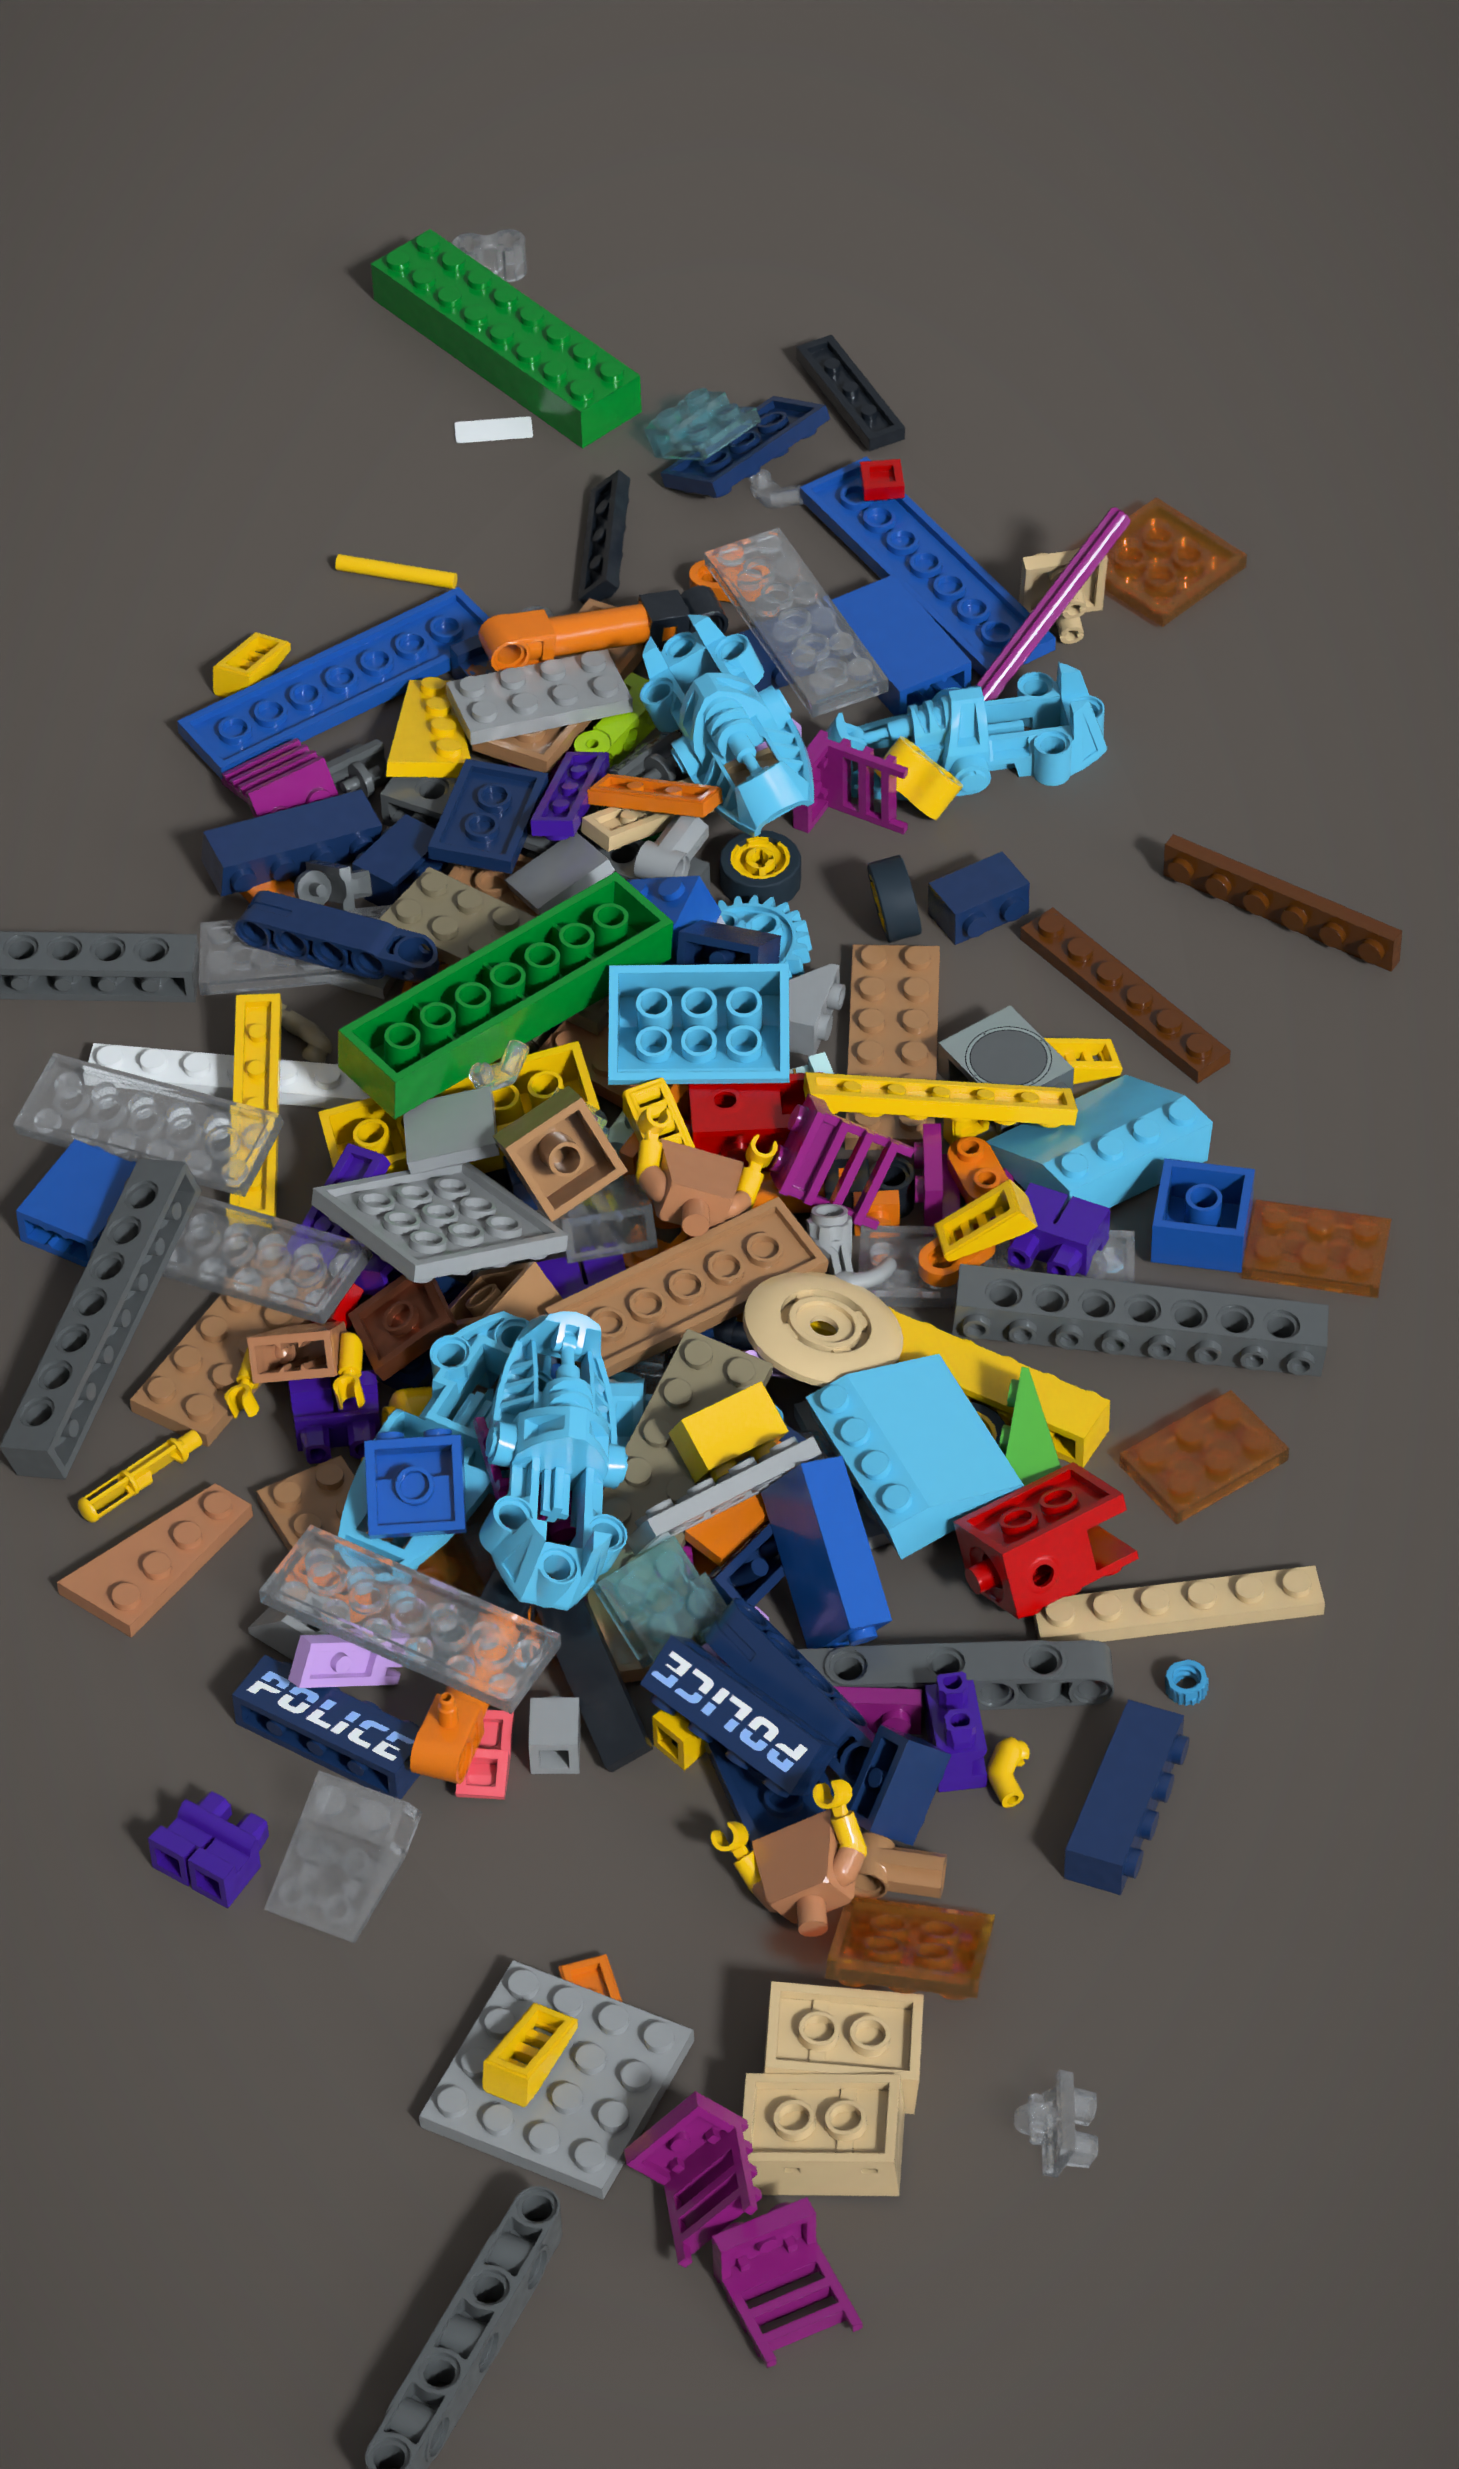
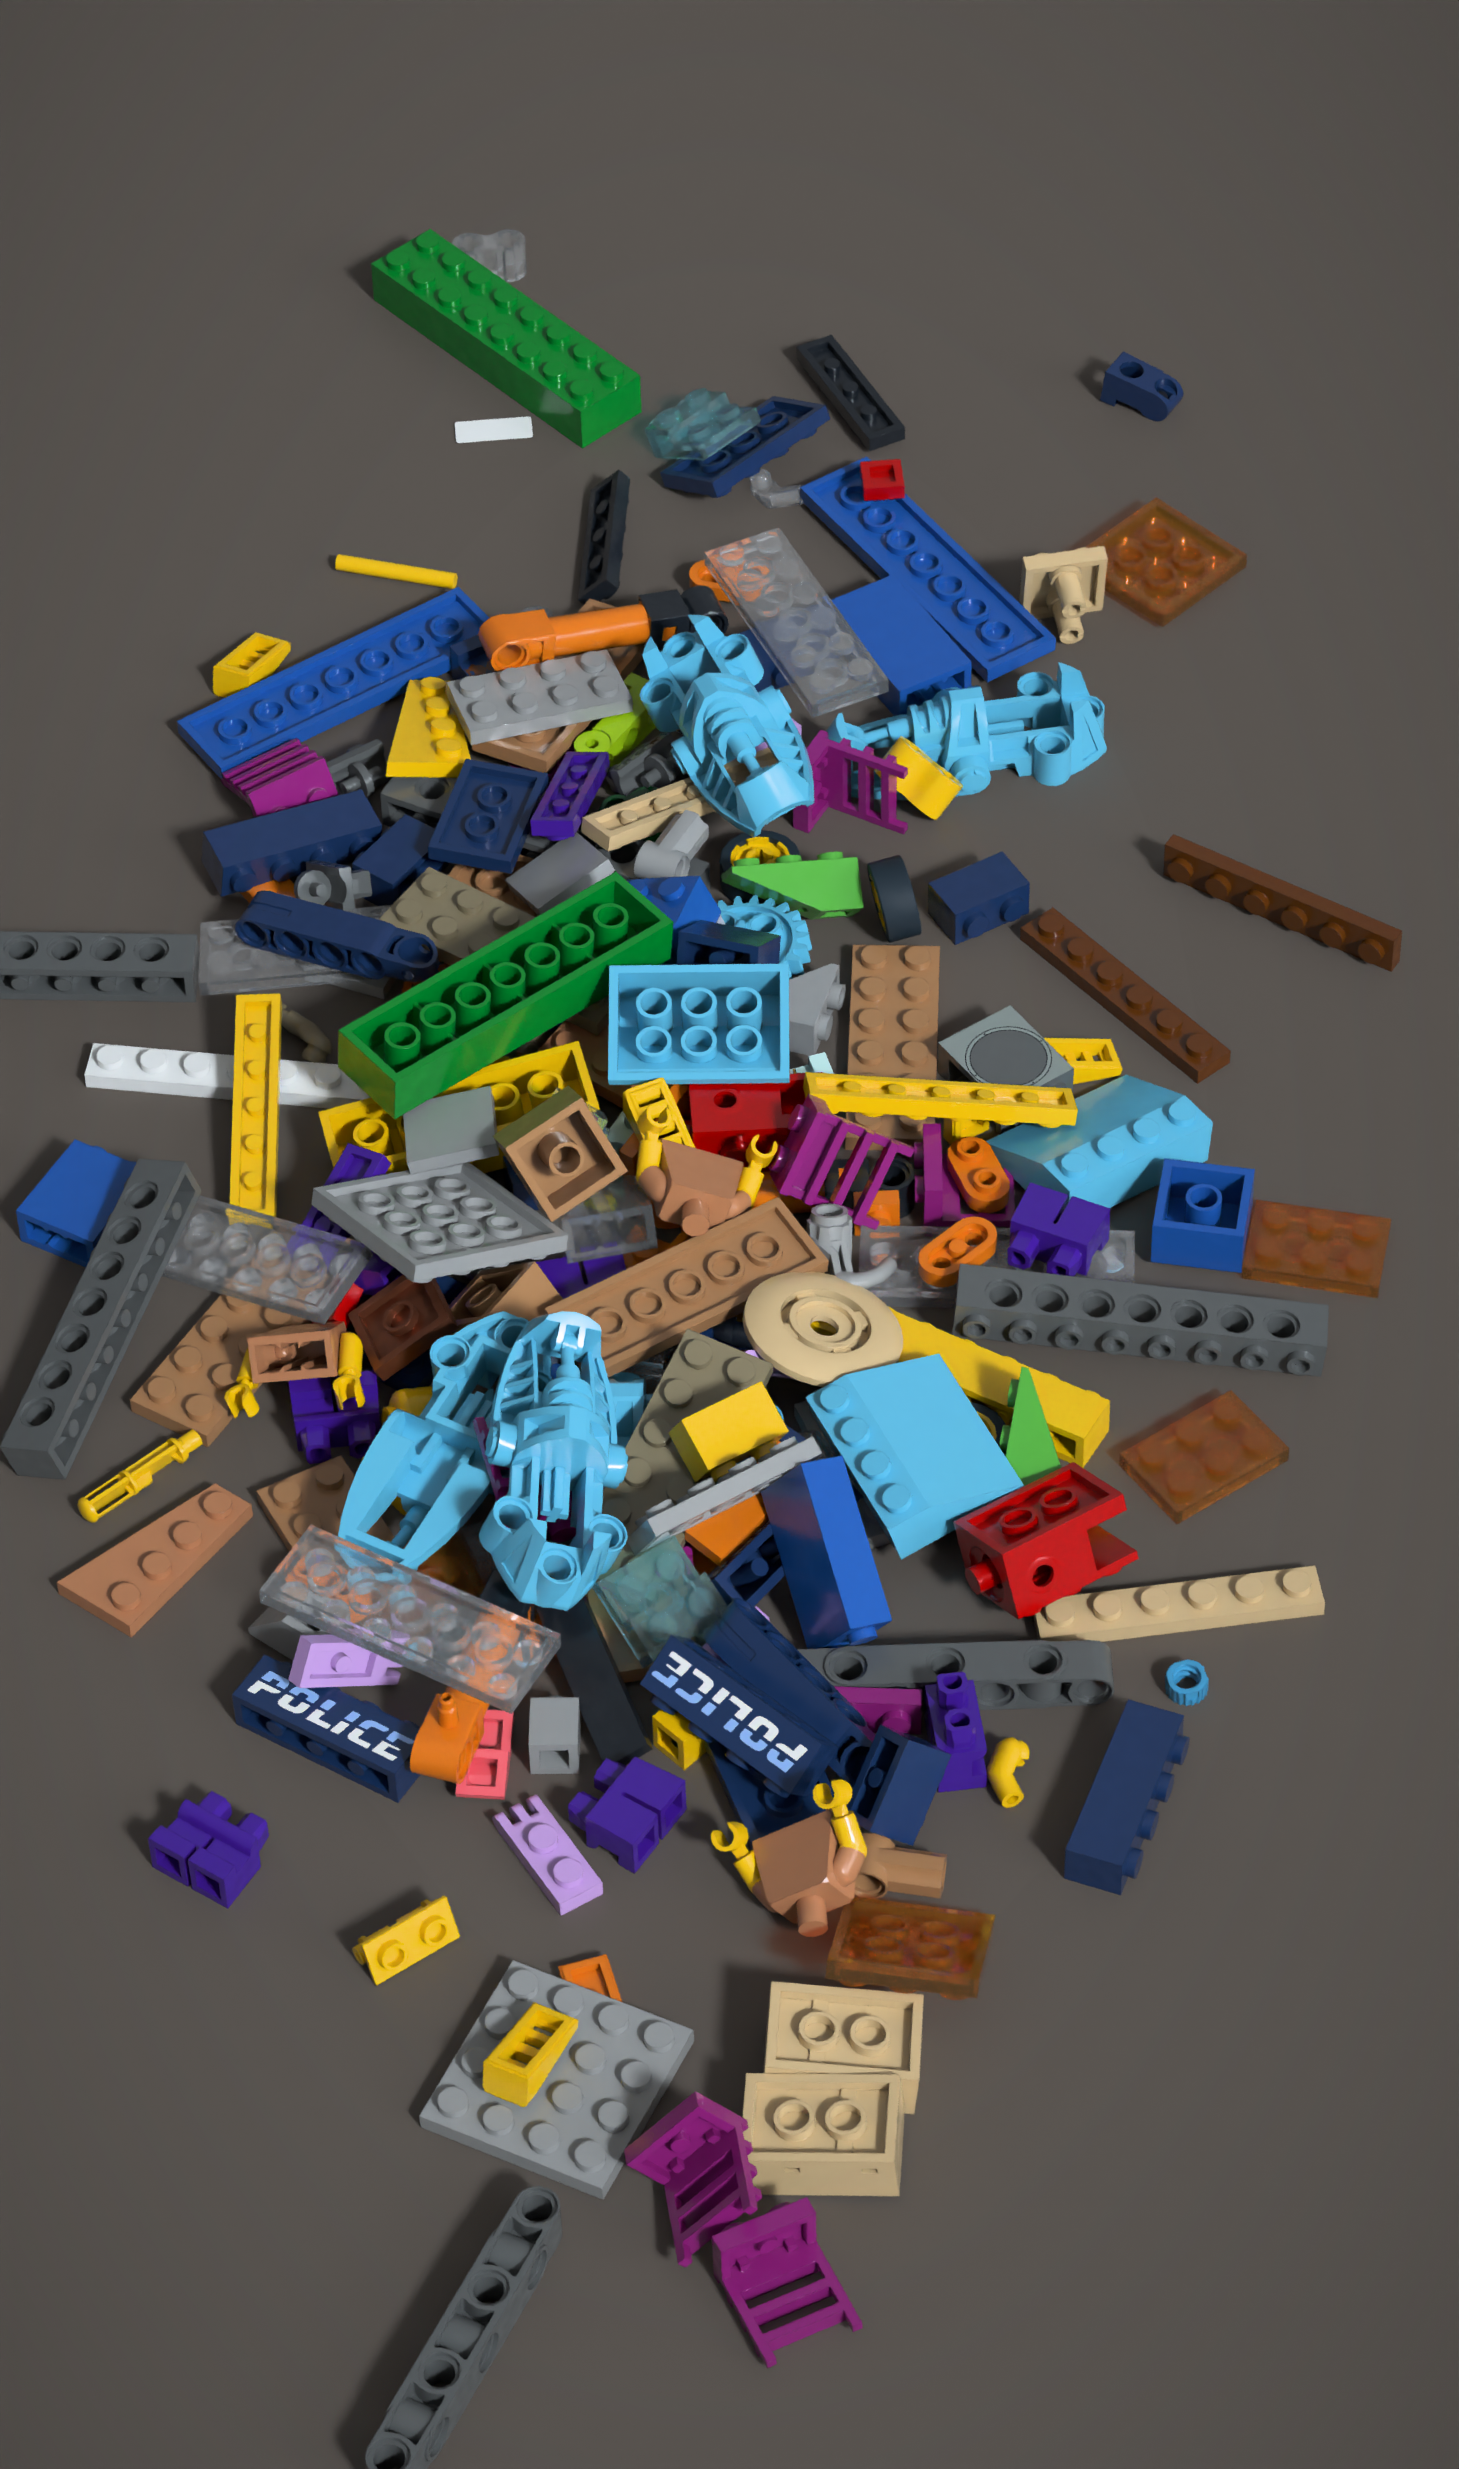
clear plate [13,1053,285,1197] -> none
clear slope [264,1770,423,1943] -> none
blue plate [364,1428,467,1539] -> none
clear arm [469,1040,529,1092] -> none
orange tile [587,774,723,818] -> none
yellow slope [934,1179,1038,1262] -> none
magenta axle [975,507,1131,701] -> none
clear hips [1014,2070,1098,2178] -> none
none -> yellow hinge [352,1895,460,1986]
none -> lavender hinge [492,1794,603,1916]
none -> dark purple hips [568,1757,687,1874]
none -> bright green slope [721,852,864,920]
none -> dark blue leg [1100,351,1183,421]

